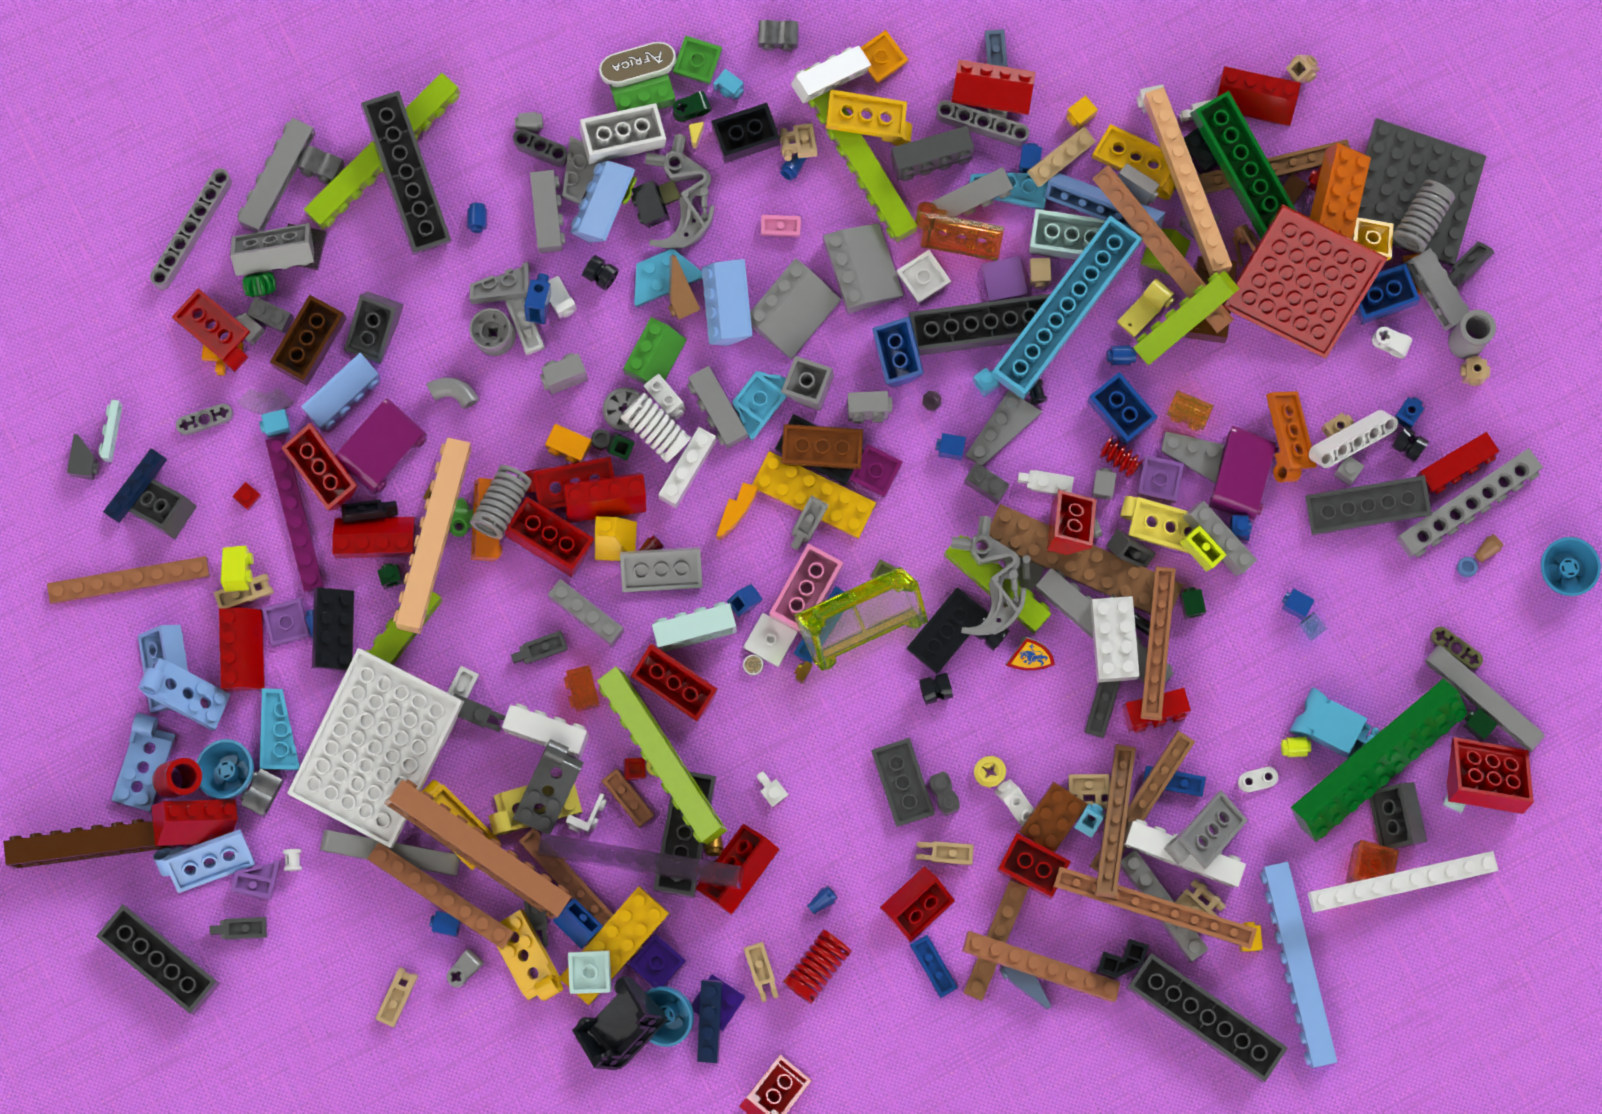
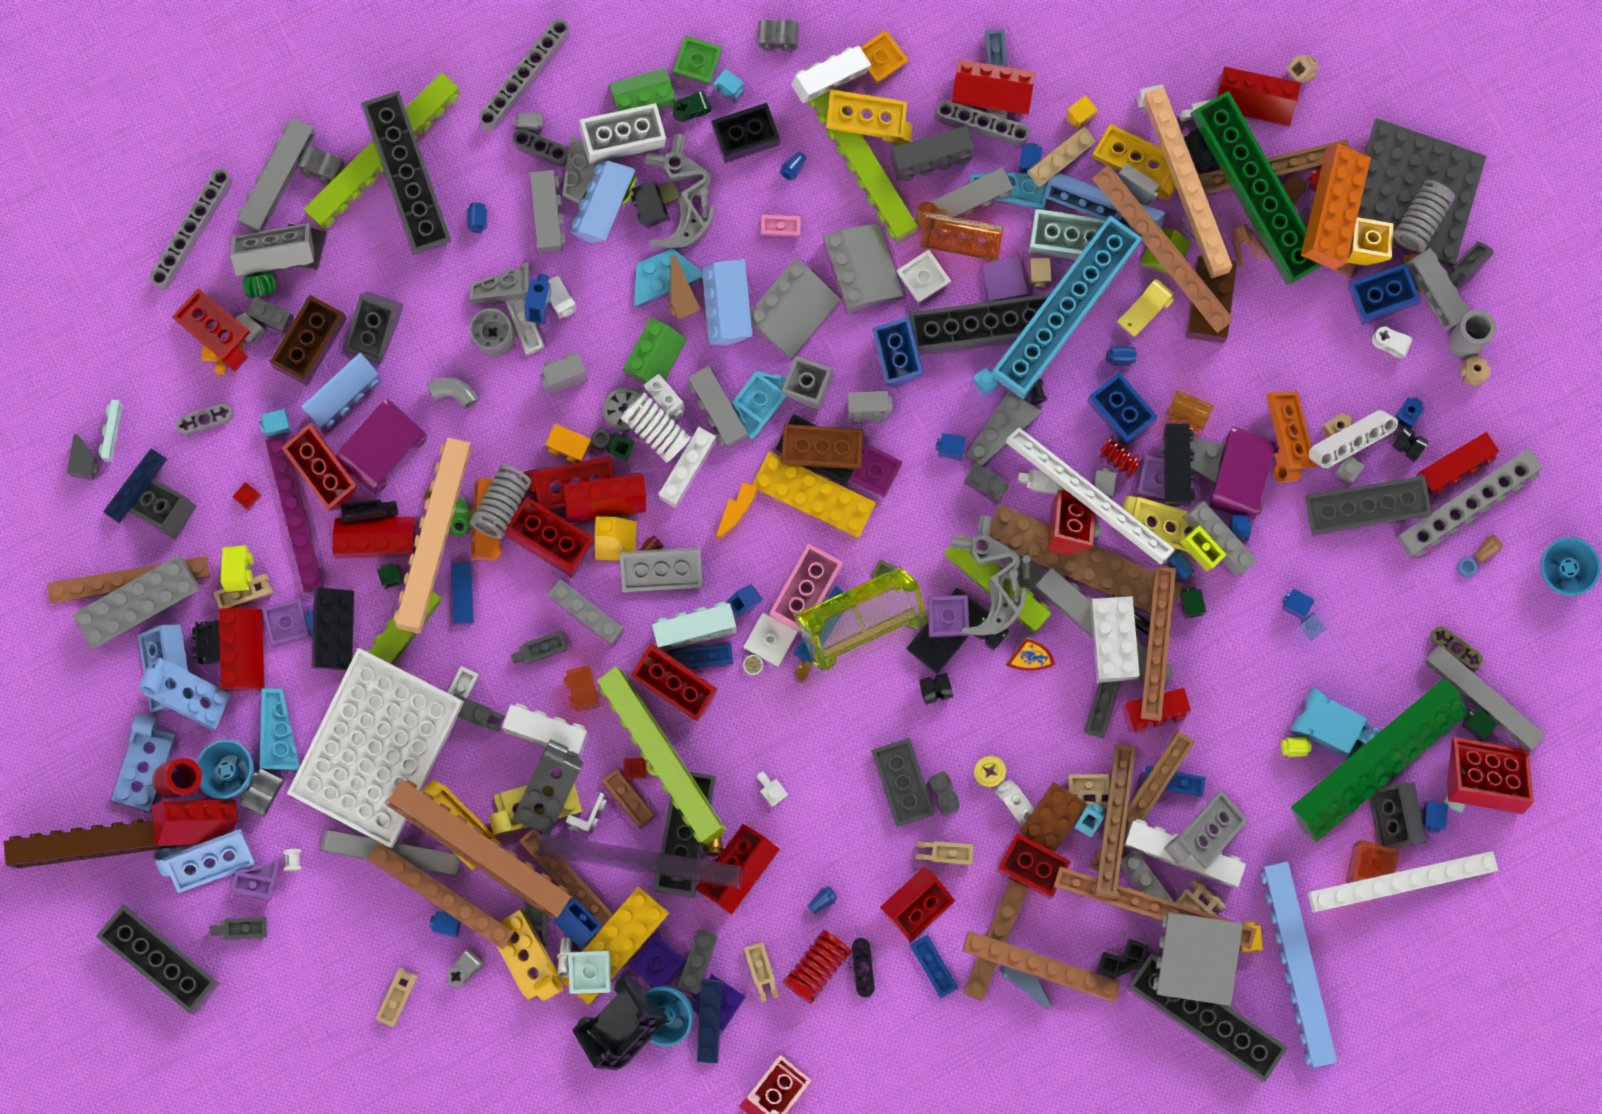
clear tile [237,388,293,414] -> none
black wheel [582,255,619,291] -> none
dark tan tile [599,42,676,87] -> none
light yellow slope [689,122,704,149] -> none
tan plate [779,123,818,161] -> none
light grey hinge [790,495,829,550] -> none
clear smoke tile [922,391,942,411] -> none
dark grey slope [1106,529,1156,568] -> none
lime brick [1133,270,1240,366] -> none
plate [1222,204,1387,359] -> none
white plate [1238,767,1278,793] -> none
none -> light grey brick [72,555,201,650]
none -> black hinge [192,620,220,665]
none -> blue tile [451,563,474,624]
none -> light grey beam [479,19,569,131]
none -> white axle [557,937,572,978]
none -> blue tile [671,643,733,669]
none -> dark grey brick [677,929,718,995]
none -> black beam [852,938,875,998]
none -> medium lavender tile [927,595,969,637]
none -> white plate [1006,427,1175,565]
none -> light grey panel [1153,911,1243,1006]
none -> black brick [1164,424,1195,506]
none -> blue brick [1166,551,1195,581]
none -> blue brick [1423,801,1448,833]

